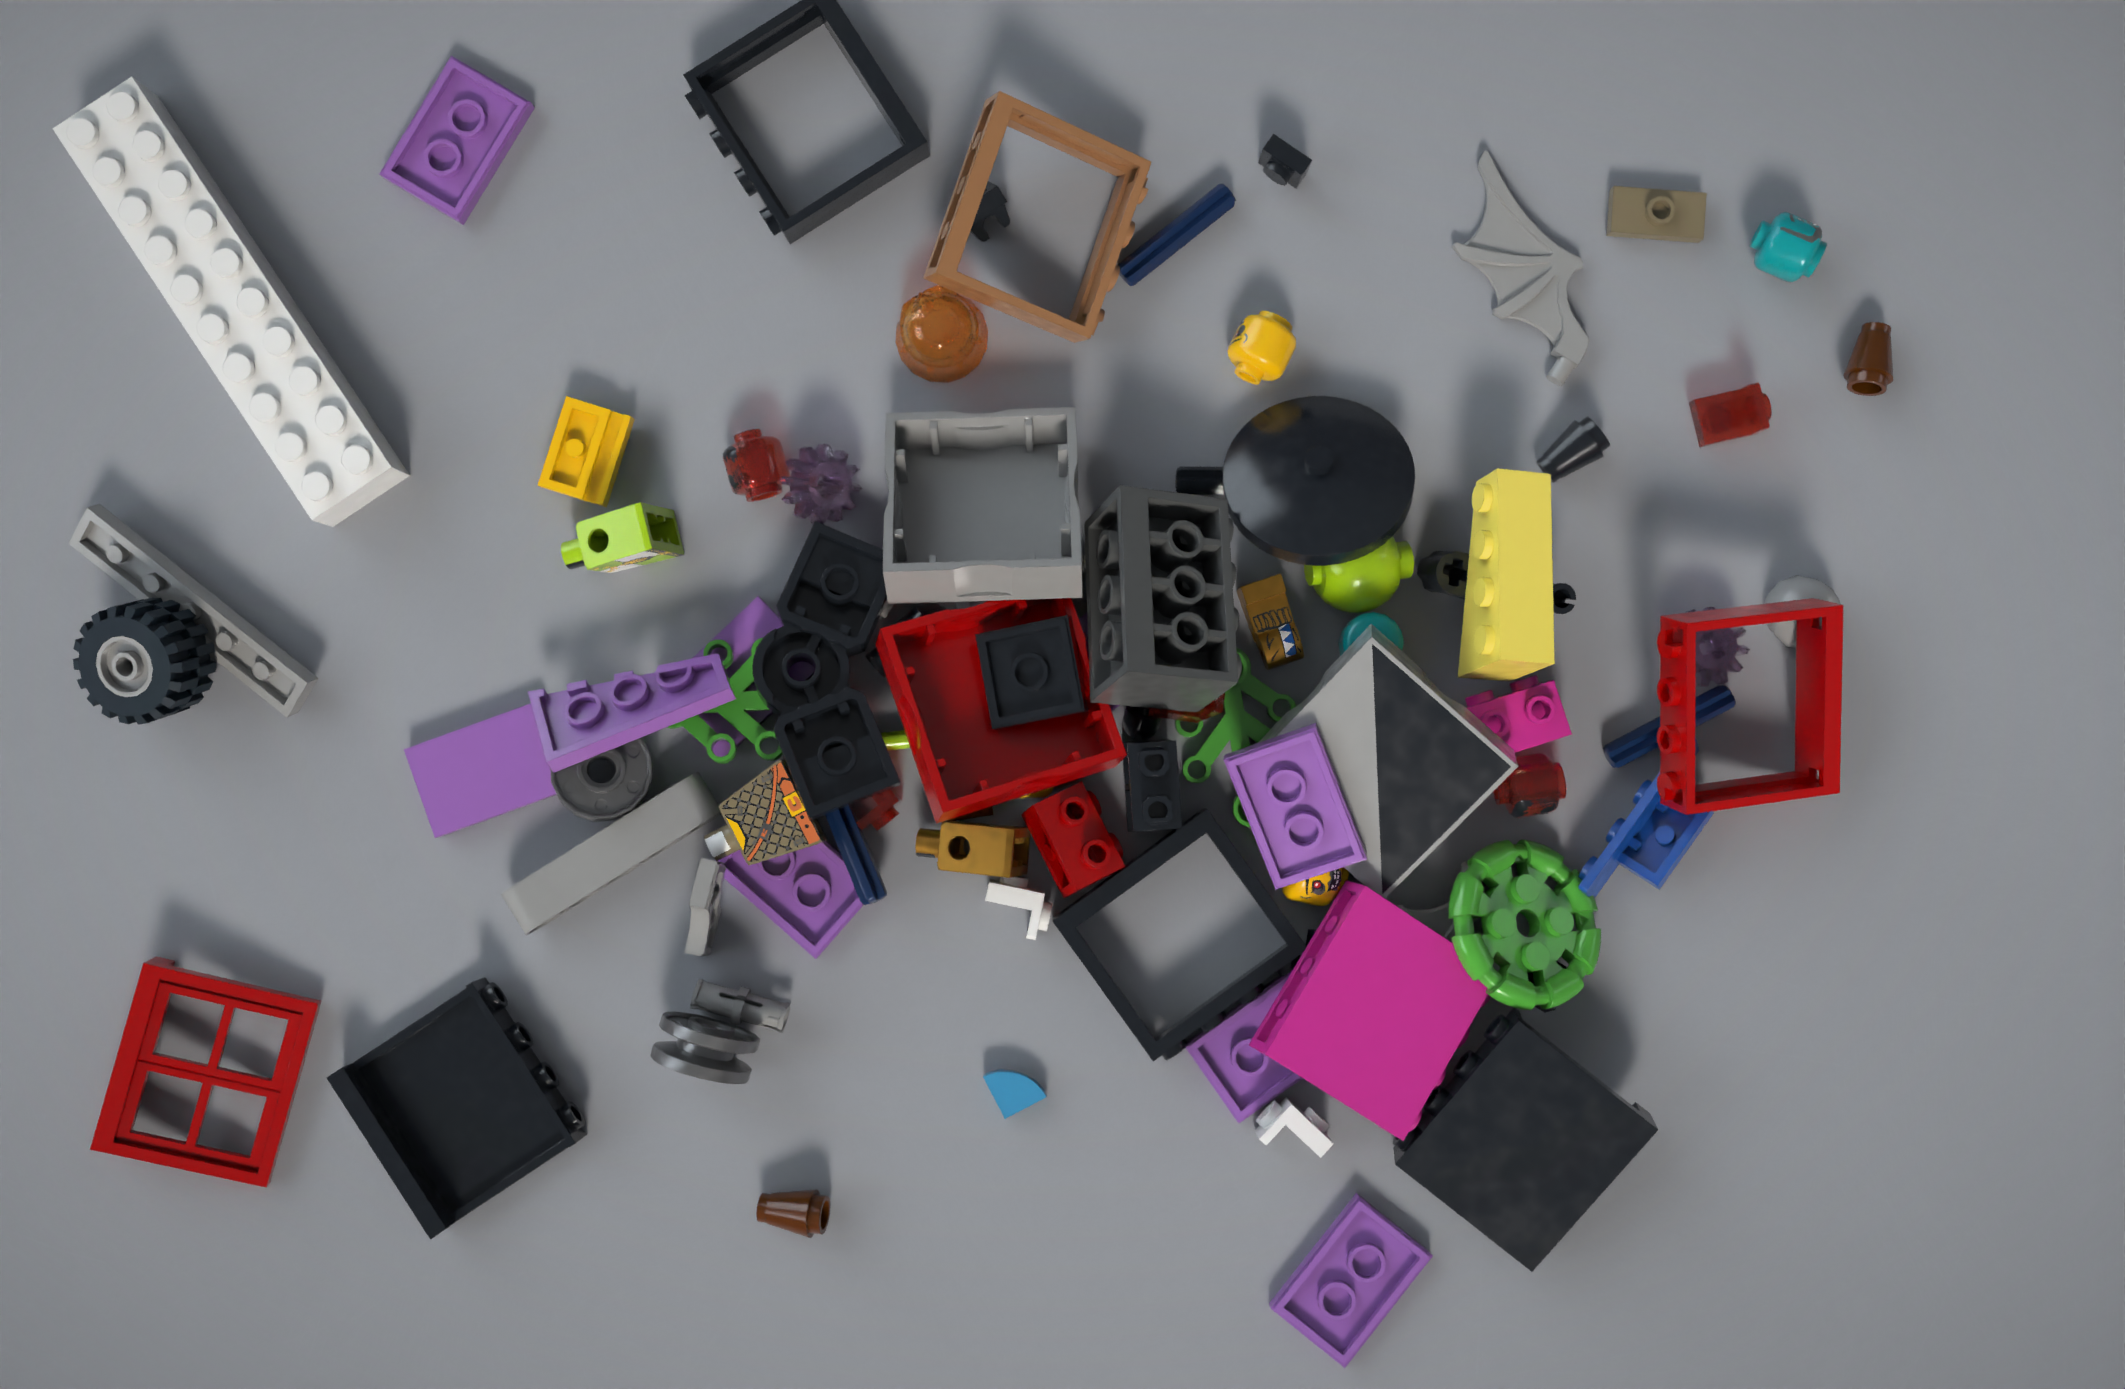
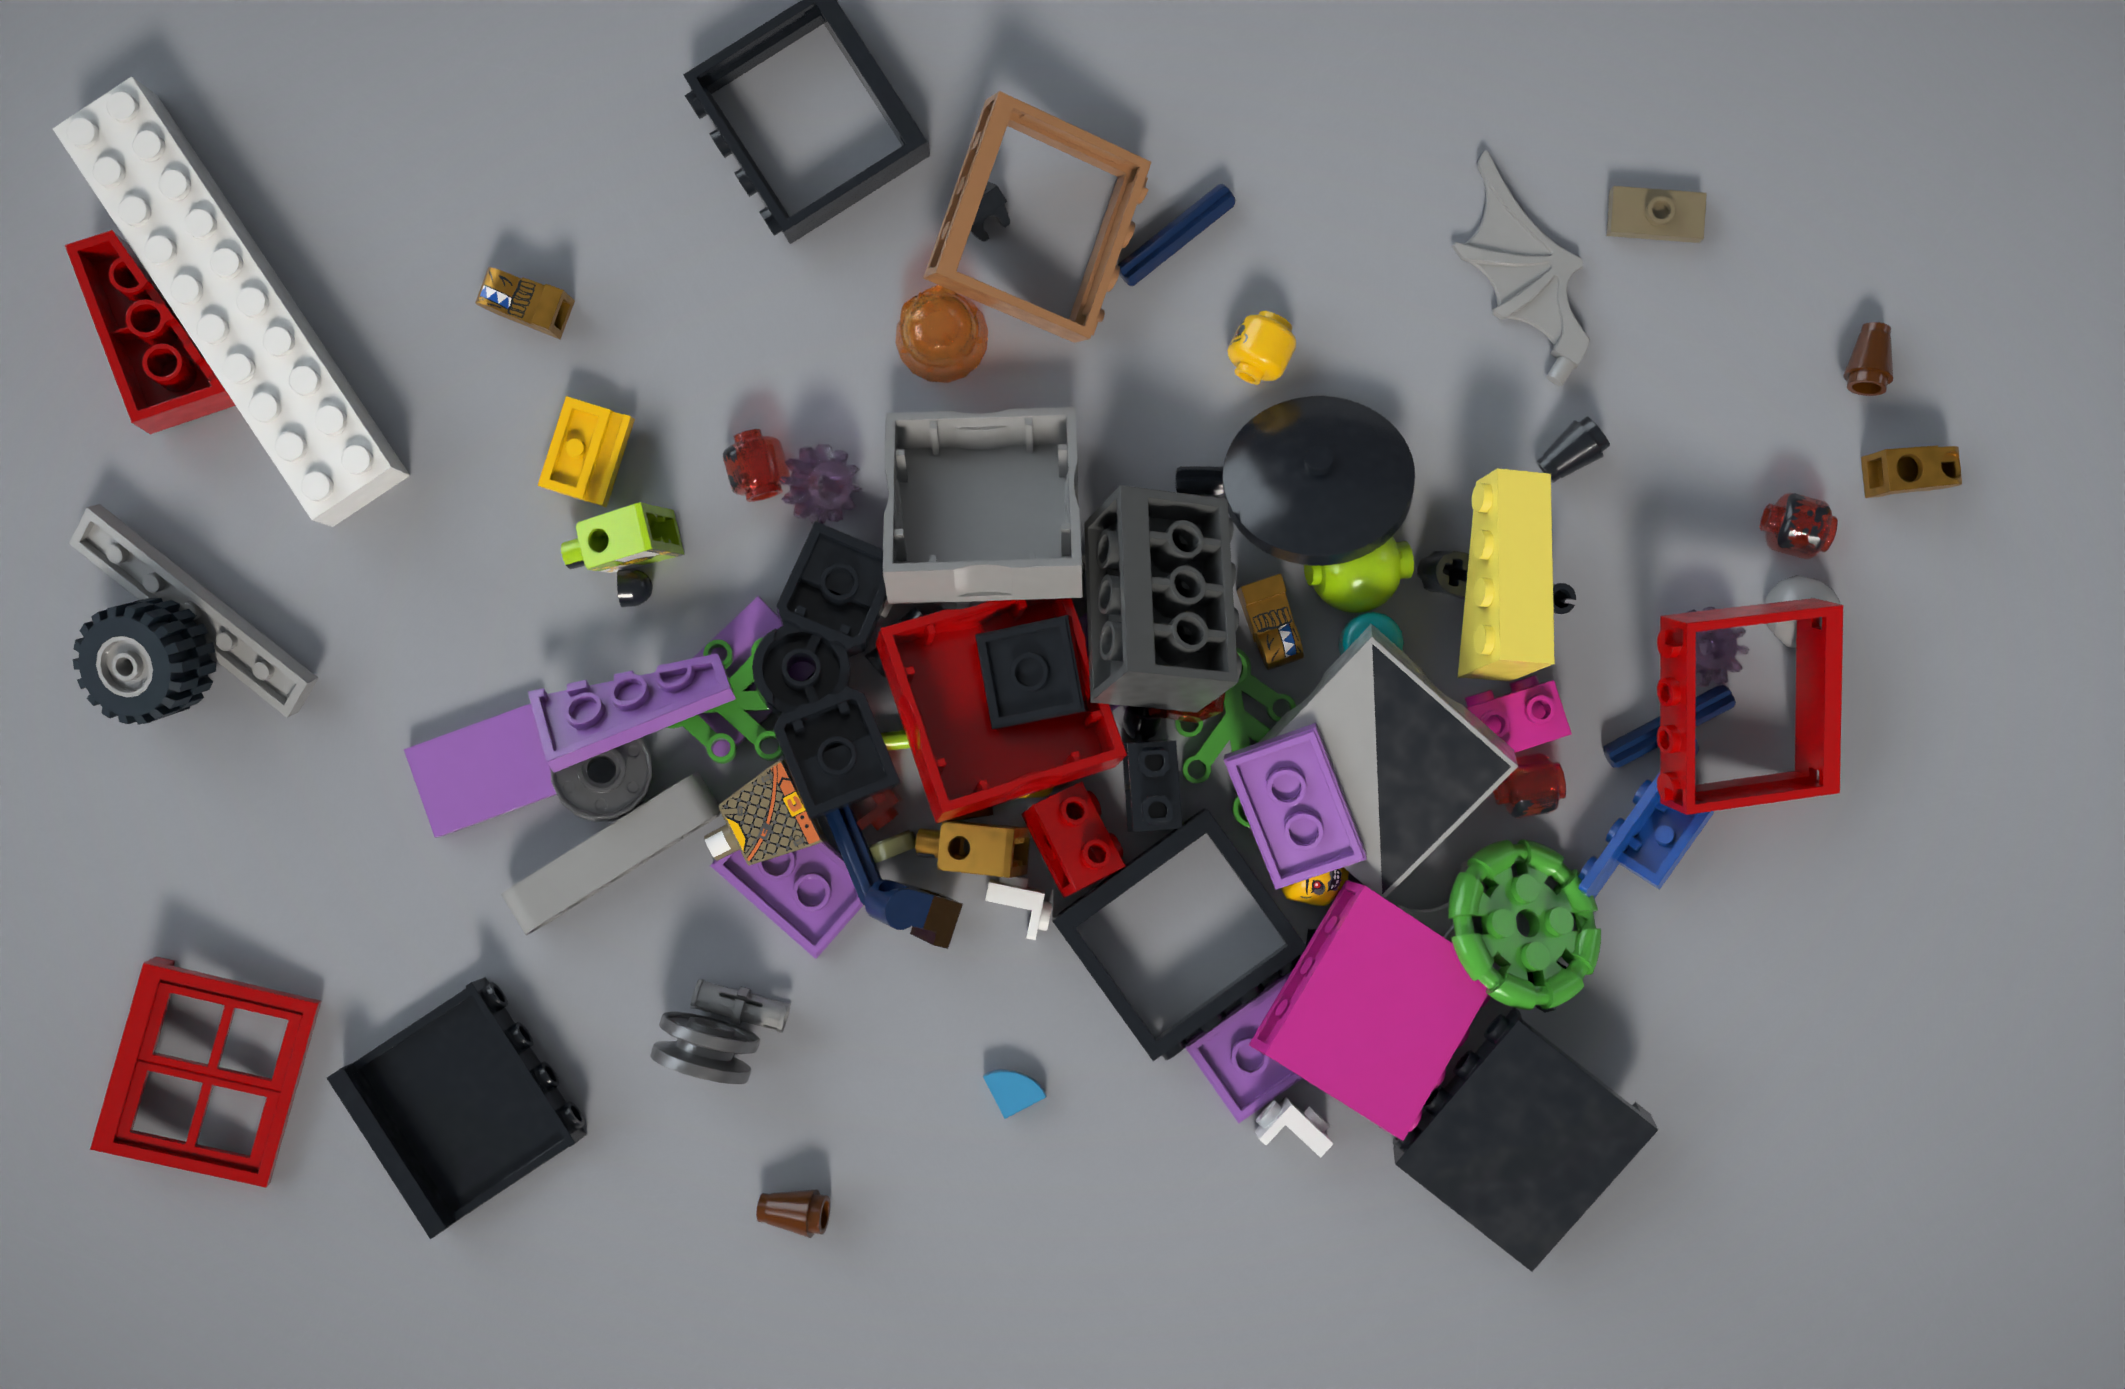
medium lavender tile [379,56,535,225] -> none
light grey tile [684,857,726,956] -> none
black plate [1258,133,1312,189] -> none
medium lavender tile [1269,1193,1433,1368] -> none
clear red bracket [1689,382,1772,448] -> none
teal head [1749,212,1827,283] -> none
none -> red wedge [65,230,236,435]
none -> pearl gold leg [475,267,575,340]
none -> black hinge [617,569,653,607]
none -> dark blue leg [864,879,963,949]
none -> olive tile [869,829,916,864]
none -> clear red head [1760,493,1838,559]
none -> pearl gold leg [1861,445,1962,498]

